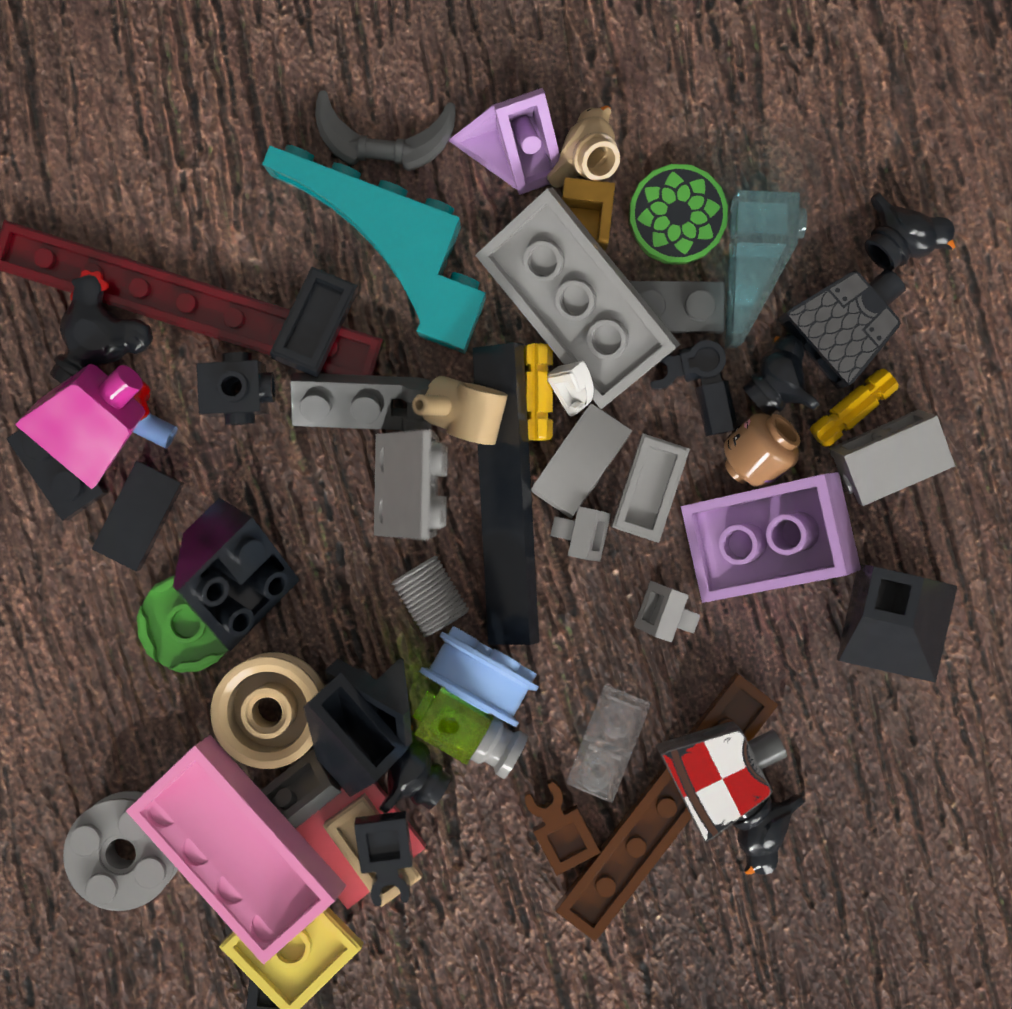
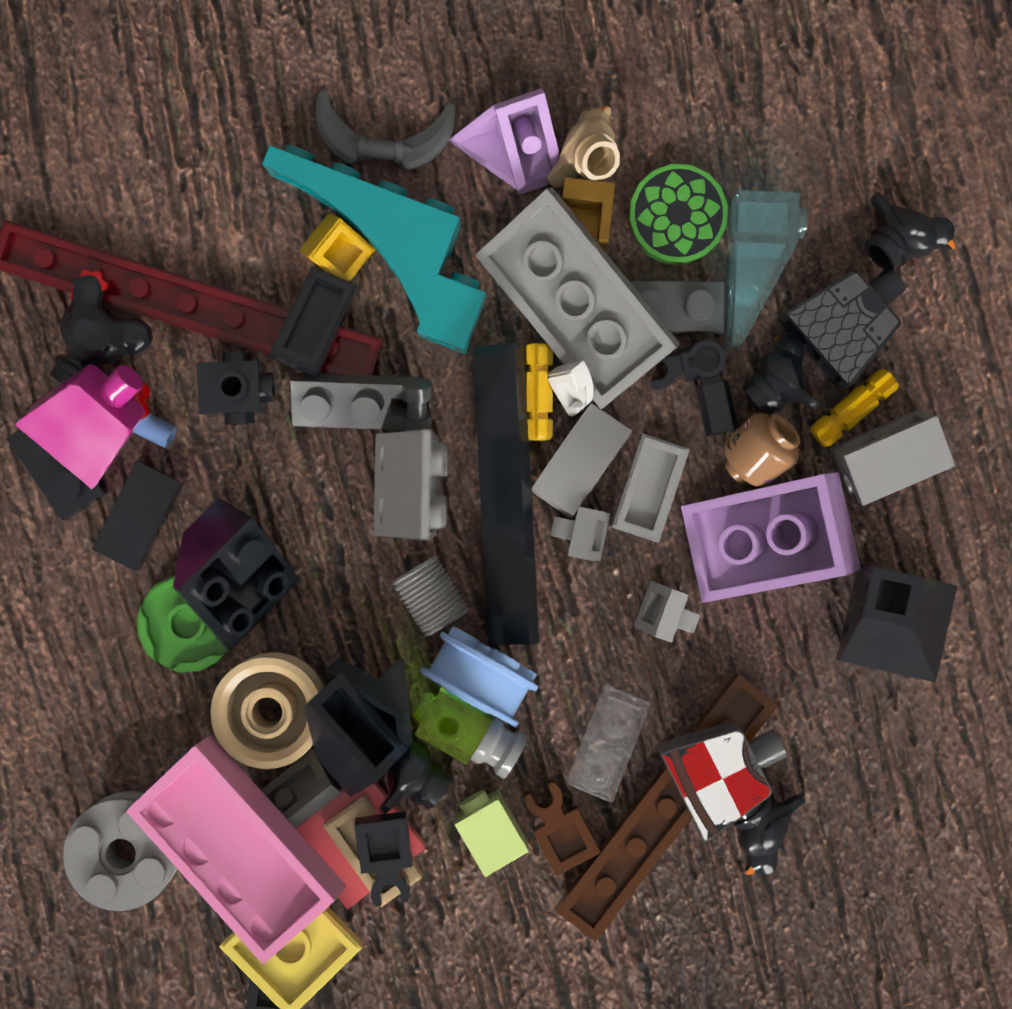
tan piece [412,376,508,445] -> none
none -> yellow slope [300,213,376,282]
none -> yellowish green brick [454,789,529,877]

